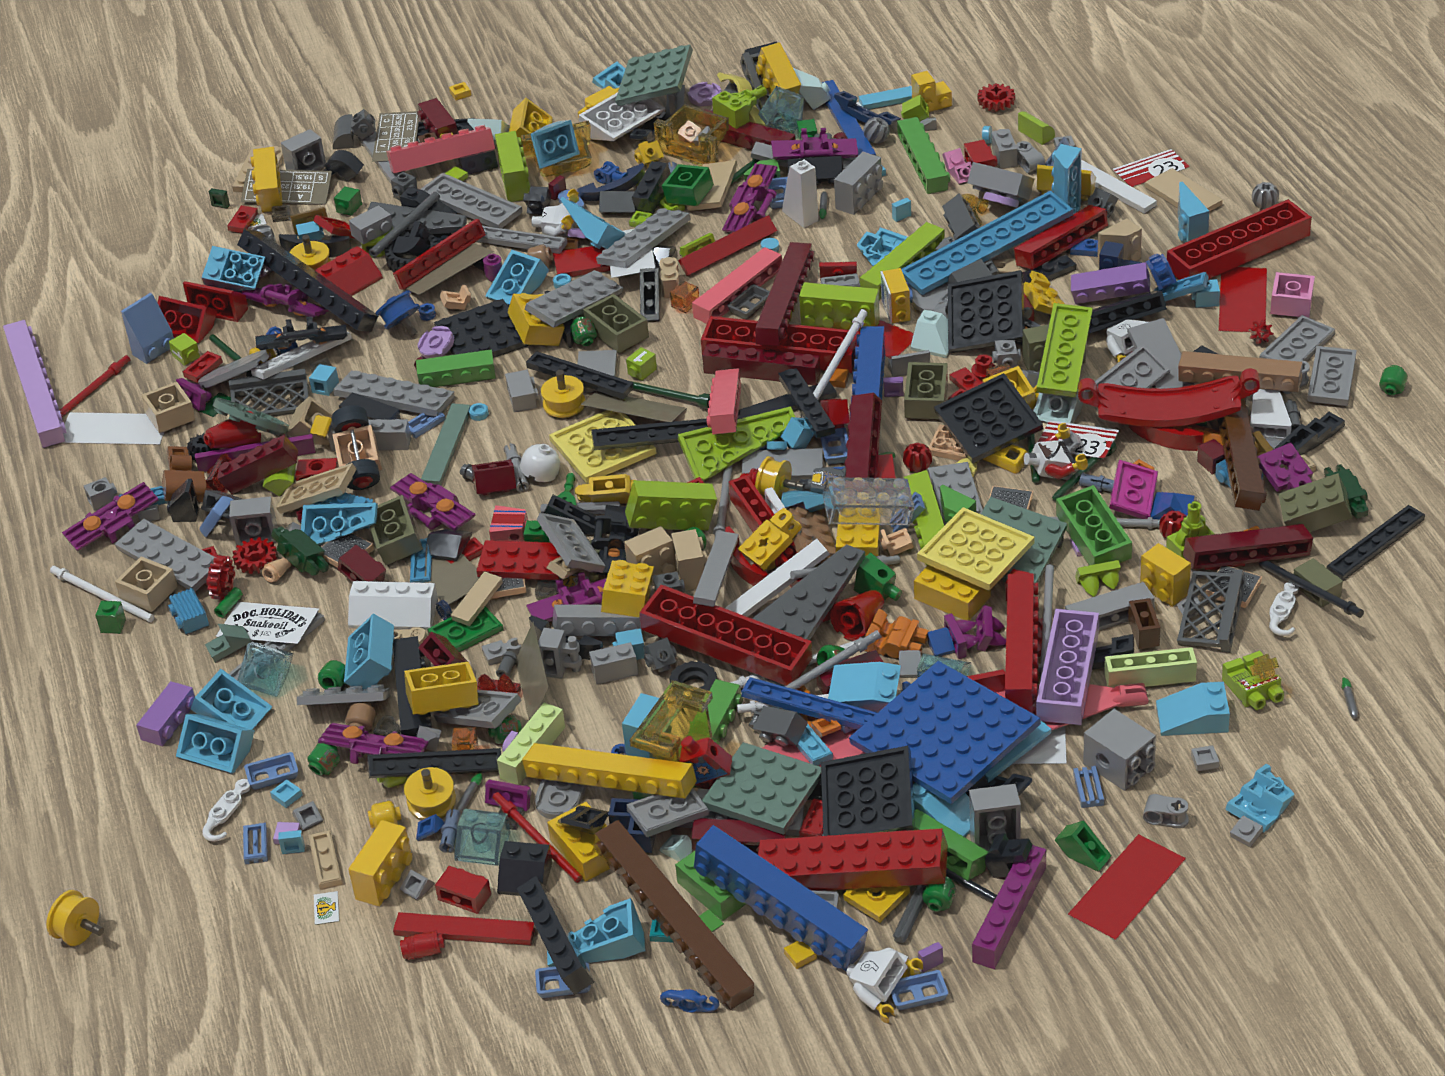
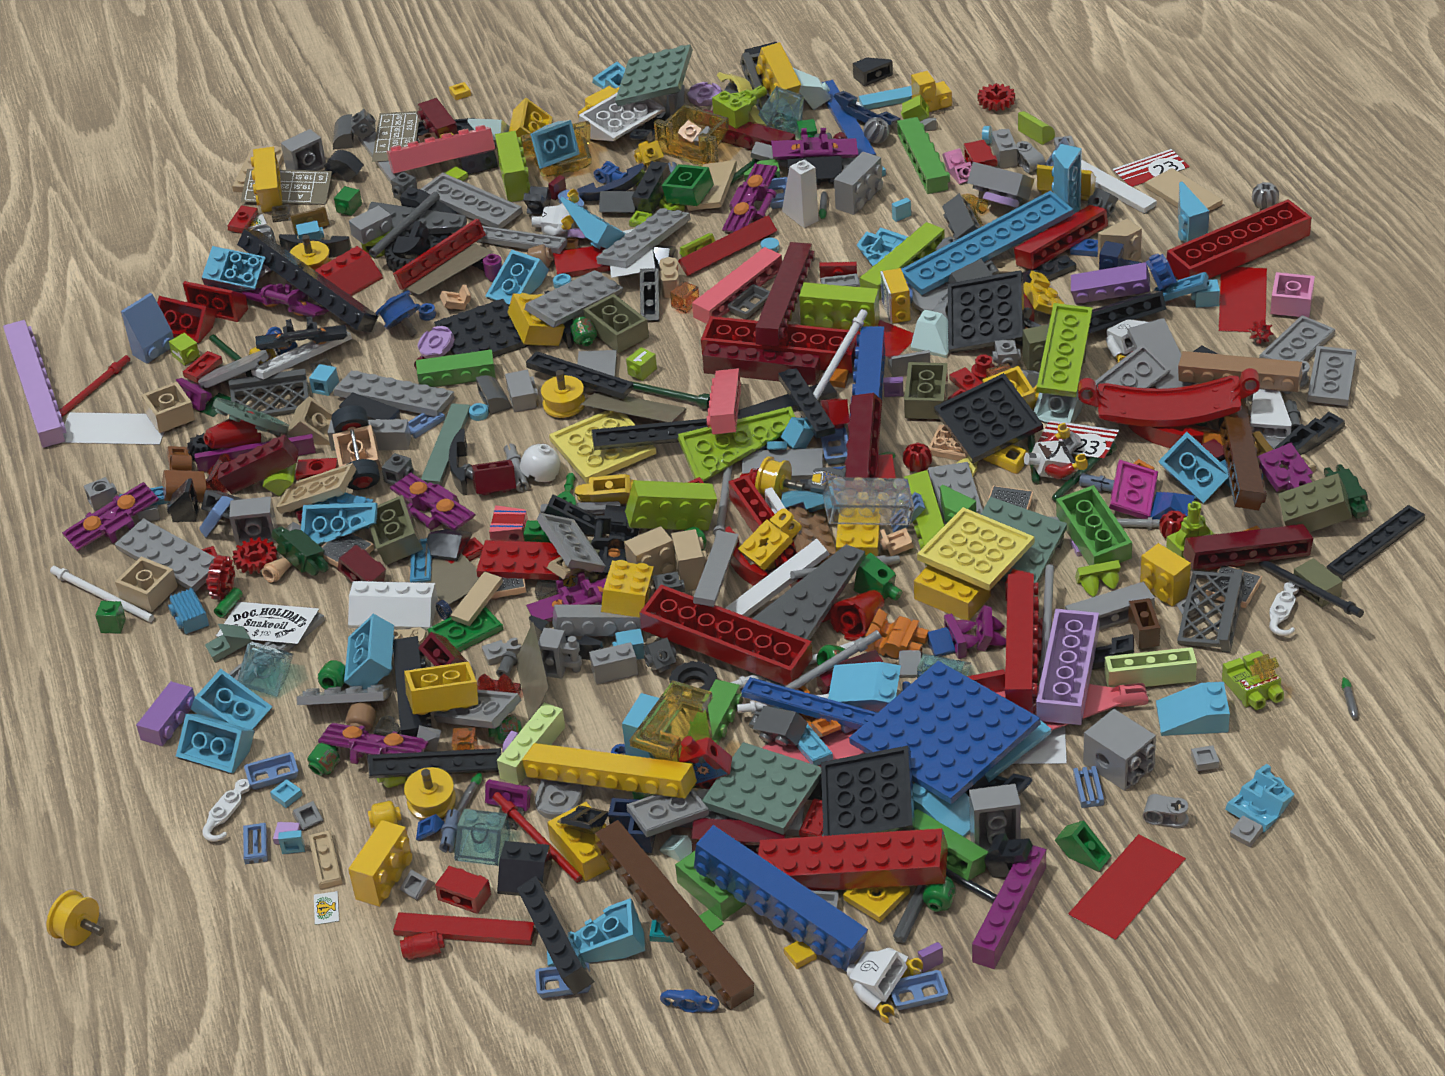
dark green tile [208,188,230,209] -> none
yellow slope [310,415,332,438] -> none
red tile [313,215,356,239] -> none
green head [1379,365,1408,396] -> none
none -> dark grey brick [381,453,414,485]
none -> black slope [449,428,467,495]
none -> dark grey brick [476,376,512,415]
none -> black slope [853,57,893,87]
none -> medium azure slope [1158,432,1229,504]

